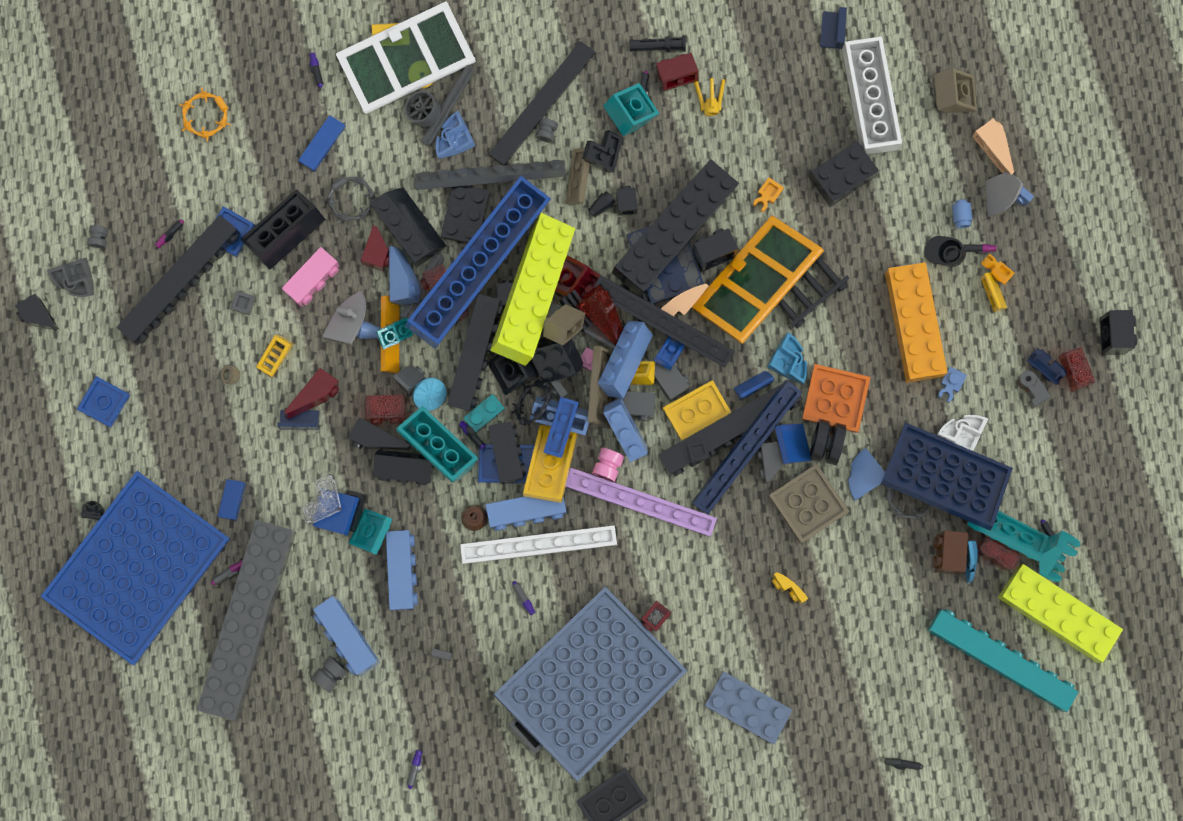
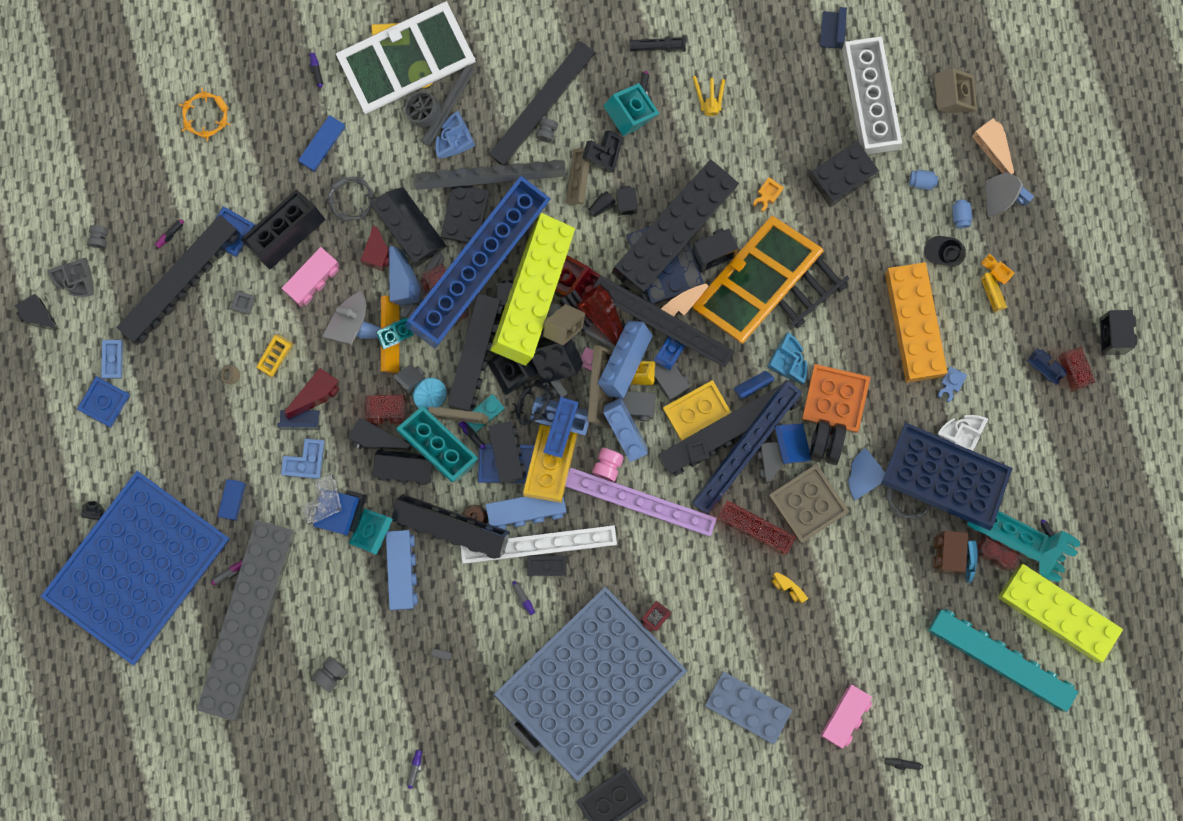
medium blue brick [313,596,381,676] -> none
dark red brick [656,53,699,91] -> none
black piece [963,244,996,254] -> none
dark grey leg [1017,371,1051,409] -> none
none -> medium blue plate [101,340,123,379]
none -> medium blue plate [281,439,325,479]
none -> black brick [391,494,510,559]
none -> dark tan tile [428,407,489,424]
none -> black plate [527,556,566,576]
none -> clear red brick [717,500,796,556]
none -> bright pink brick [820,685,872,748]
none -> medium blue brick [909,169,938,190]

